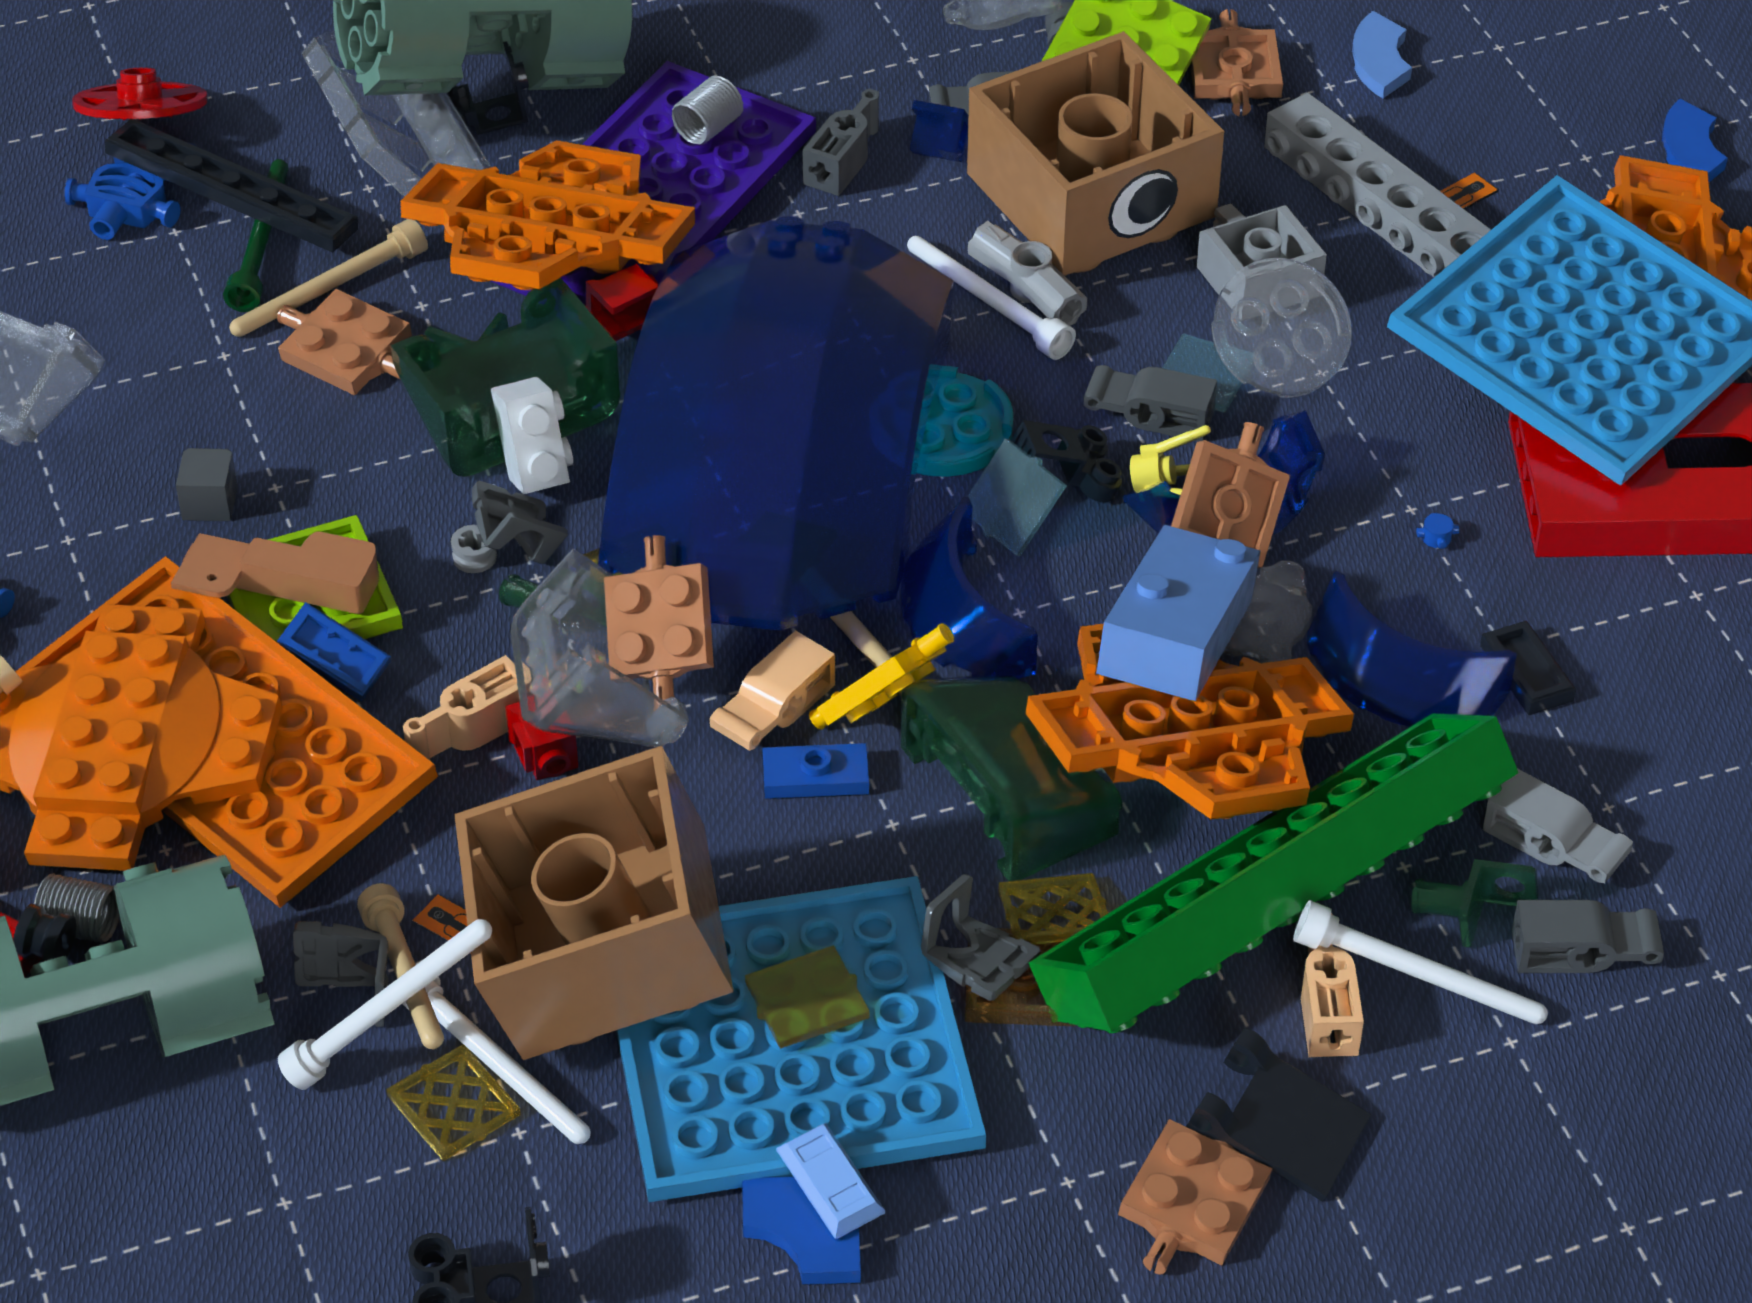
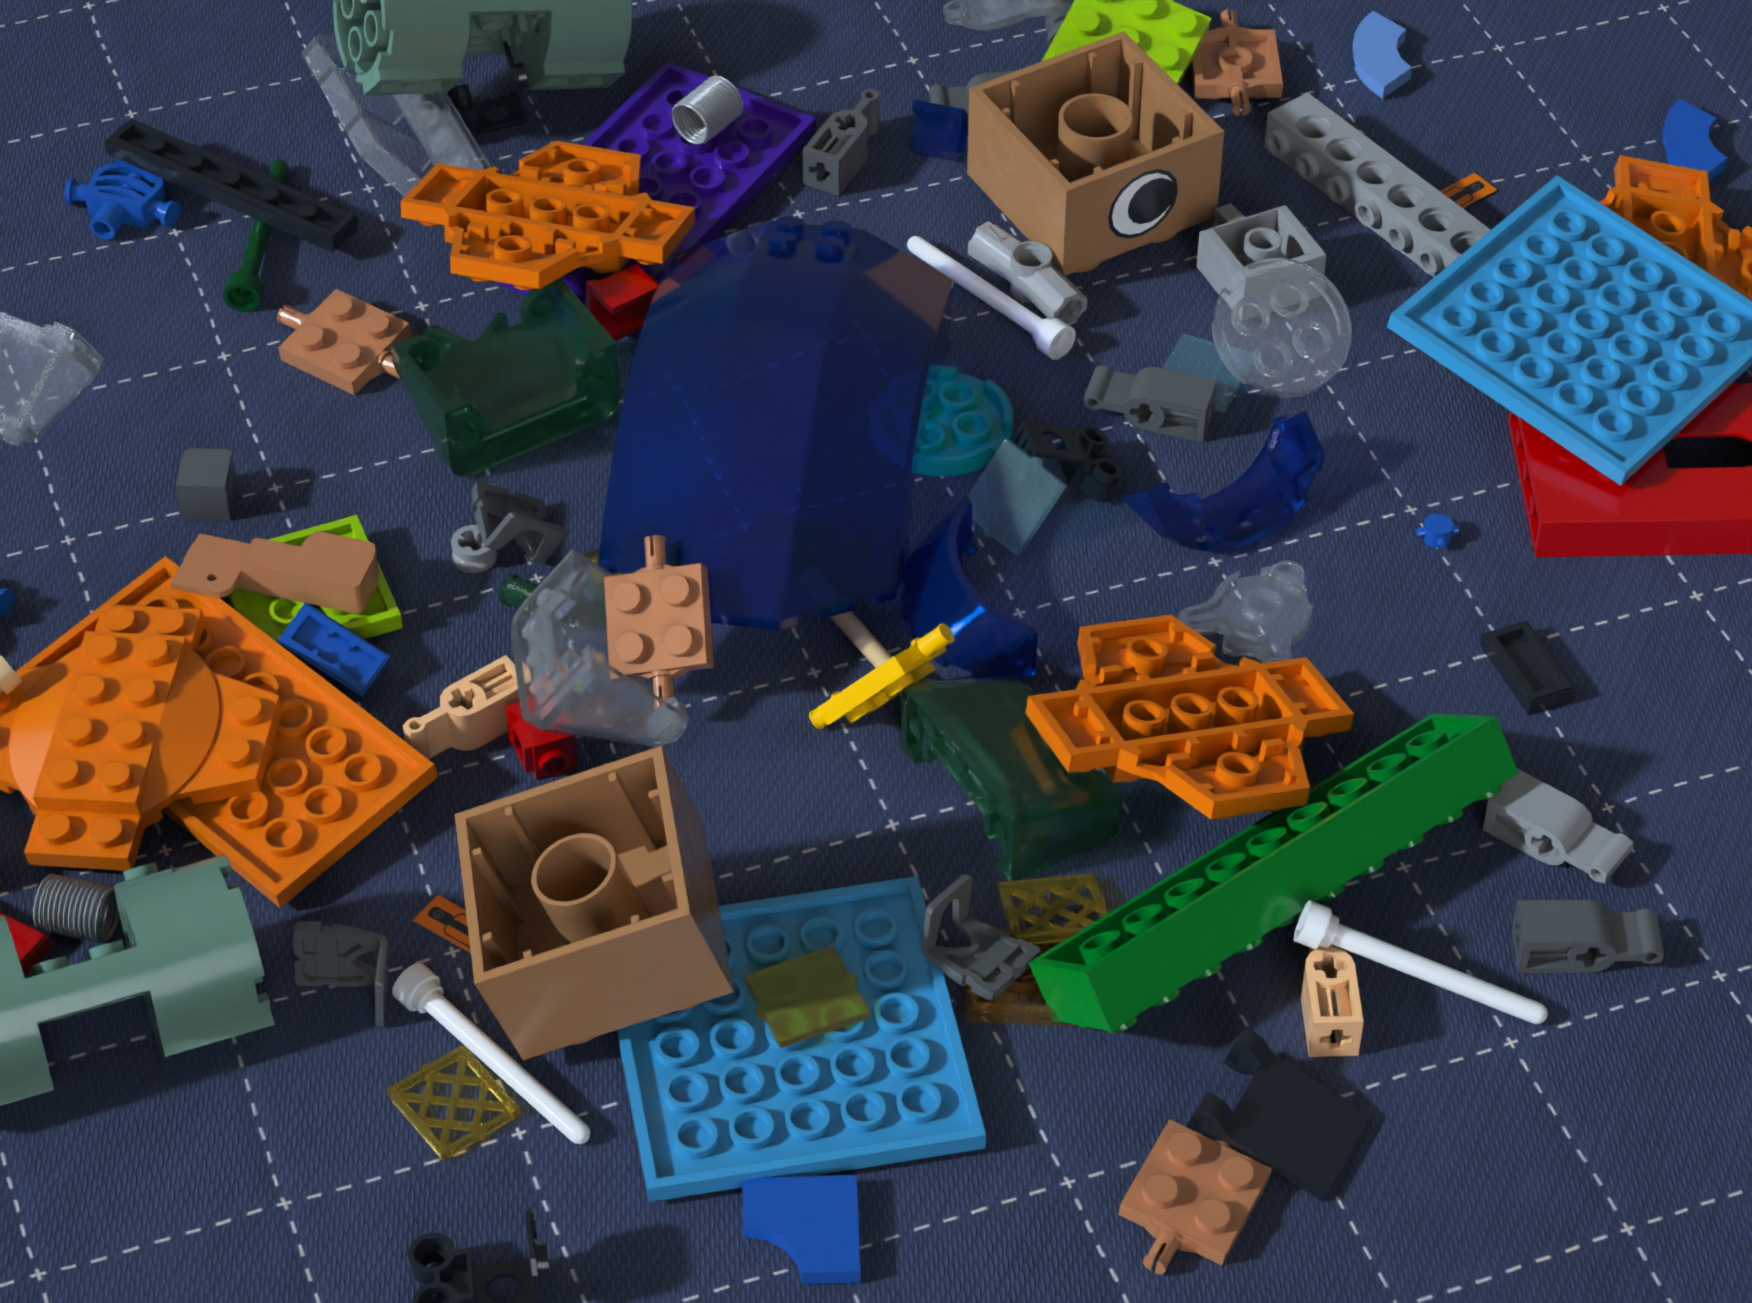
black wheel [13,903,77,962] -> none
red wheel [72,67,208,120] -> none
tan piece [229,219,428,337] -> none
white piece [278,919,492,1090] -> none
tan piece [357,883,444,1049] -> none
white brick [491,377,573,494] -> none
light nougat piece [710,630,835,751] -> none
blue plate [762,743,869,799] -> none
light blue tile [776,1122,885,1240] -> none
medium blue brick [1096,525,1260,702] -> none
light yellow plant [1130,425,1211,499] -> none
nougat plate [1171,422,1290,569] -> none
clear blue windscreen [1307,571,1517,727] -> none
clear green bracket [1411,859,1538,948] -> none

